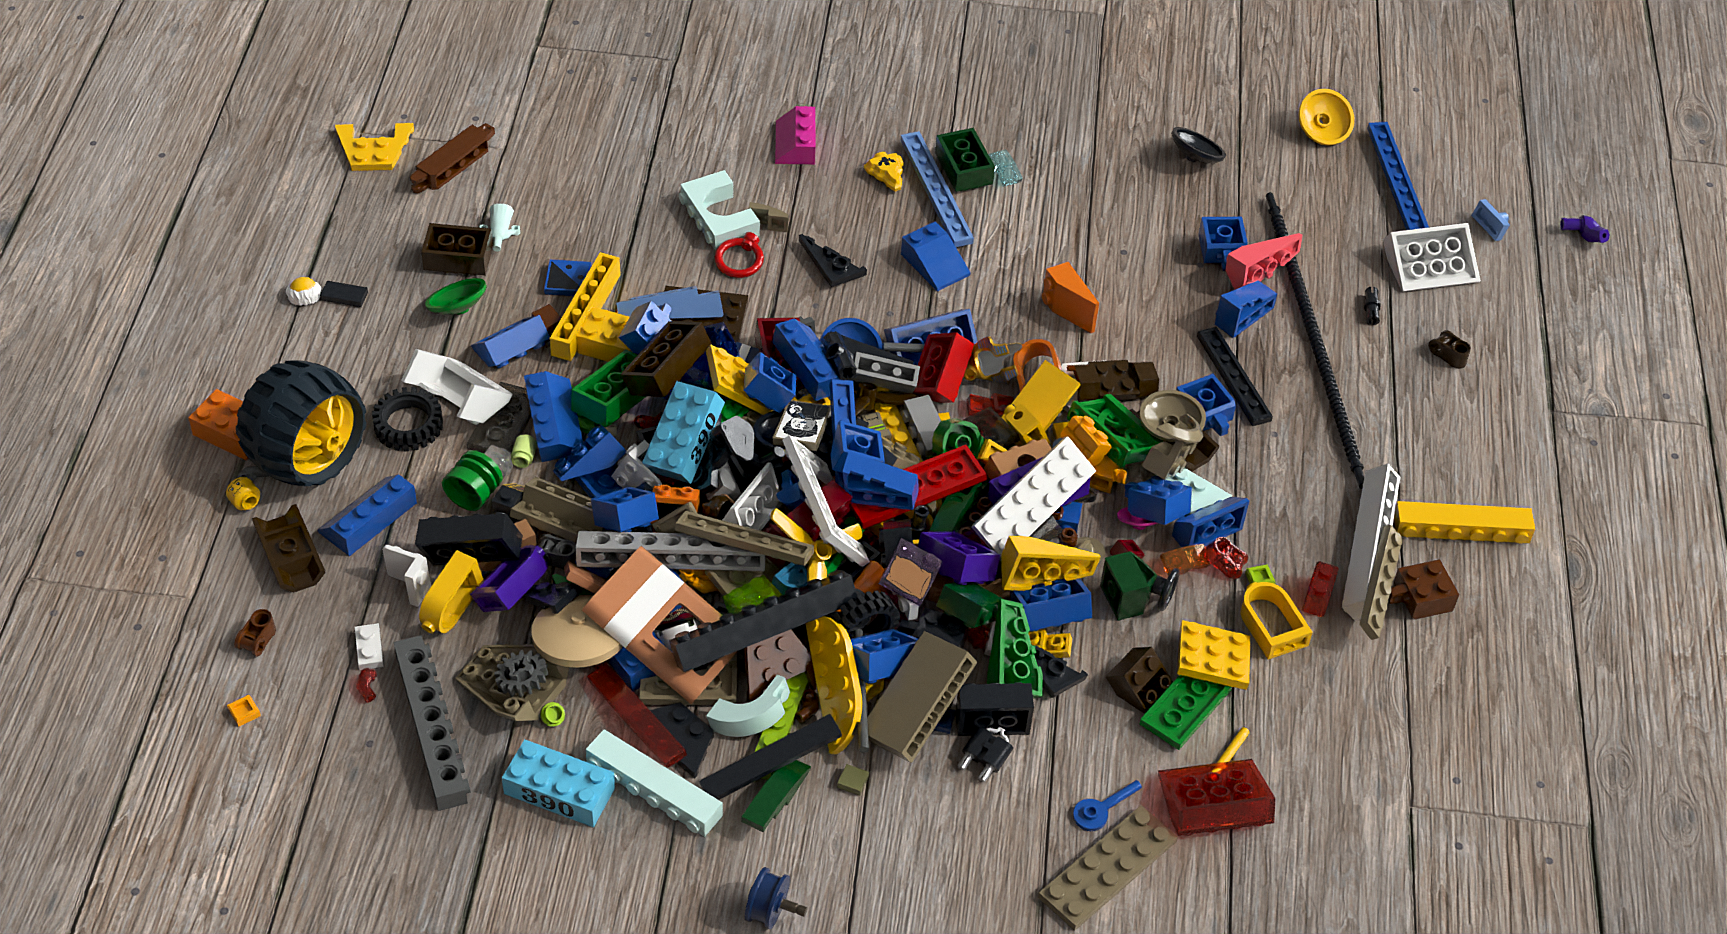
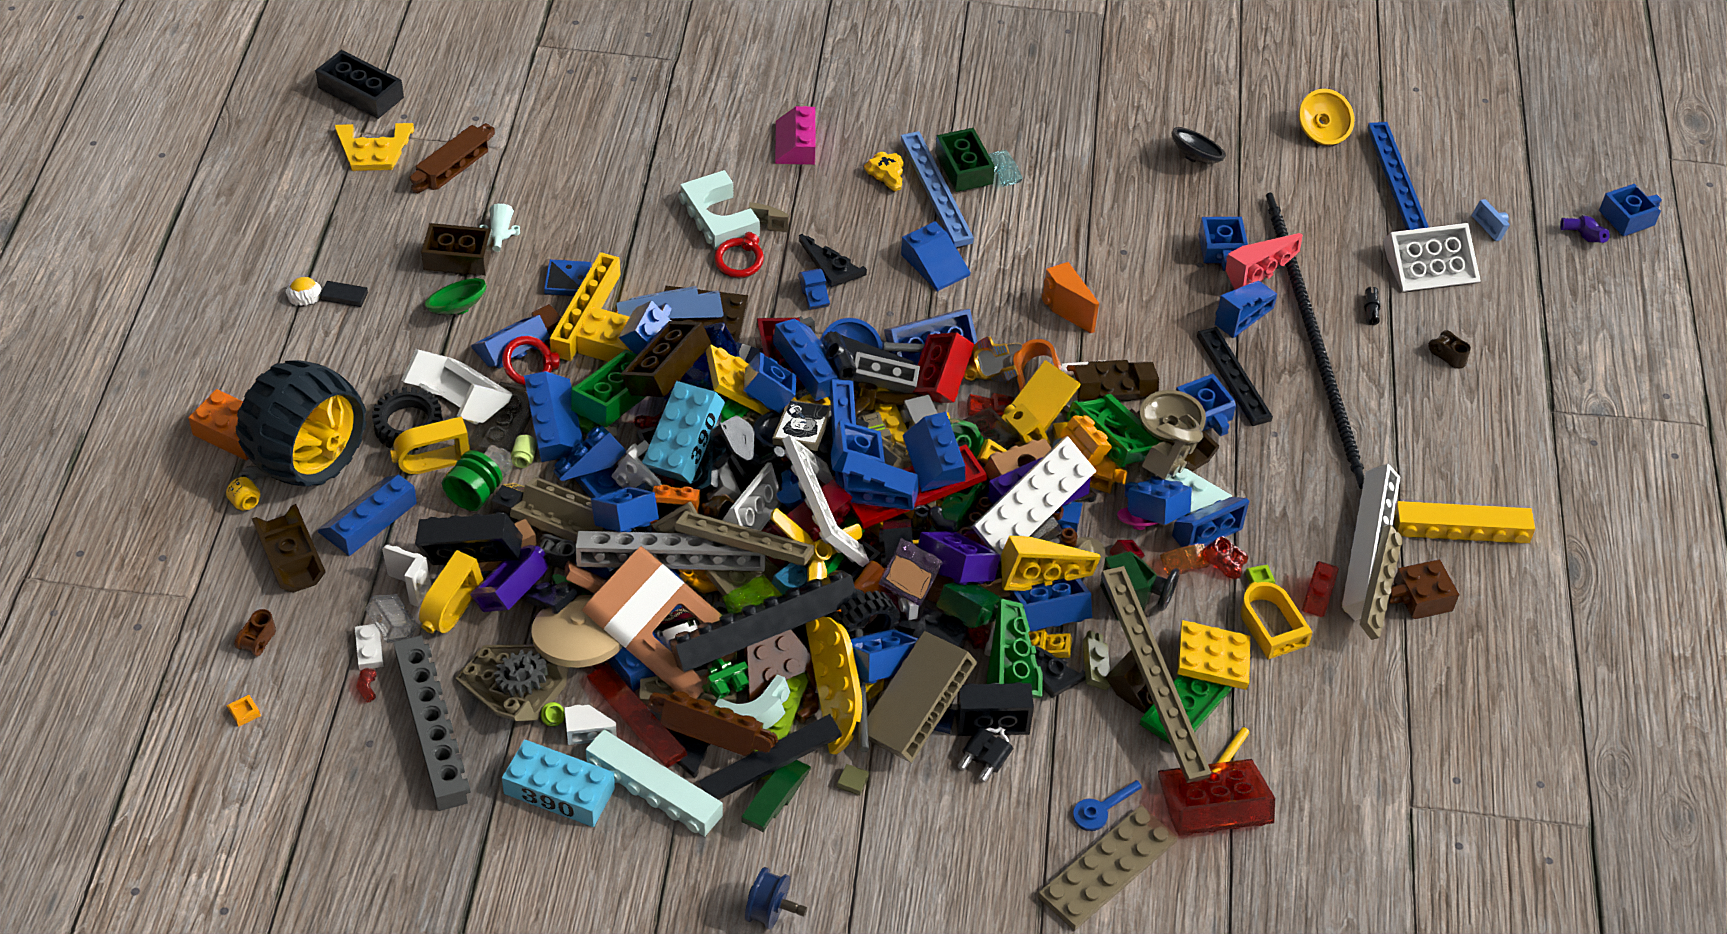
none -> black brick [315,49,404,119]
none -> clear brick [365,594,417,643]
none -> yellow window [390,416,470,474]
none -> red piece [502,336,559,386]
none -> white slope [565,705,617,745]
none -> reddish brown hinge [648,691,778,756]
none -> green hips [702,658,749,700]
none -> blue brick [798,269,830,310]
none -> blue slope [903,412,965,492]
none -> black arm [928,506,957,532]
none -> olive hinge [1083,630,1111,690]
none -> dark tan plate [1100,566,1212,783]
none -> blue hinge [1599,184,1662,236]

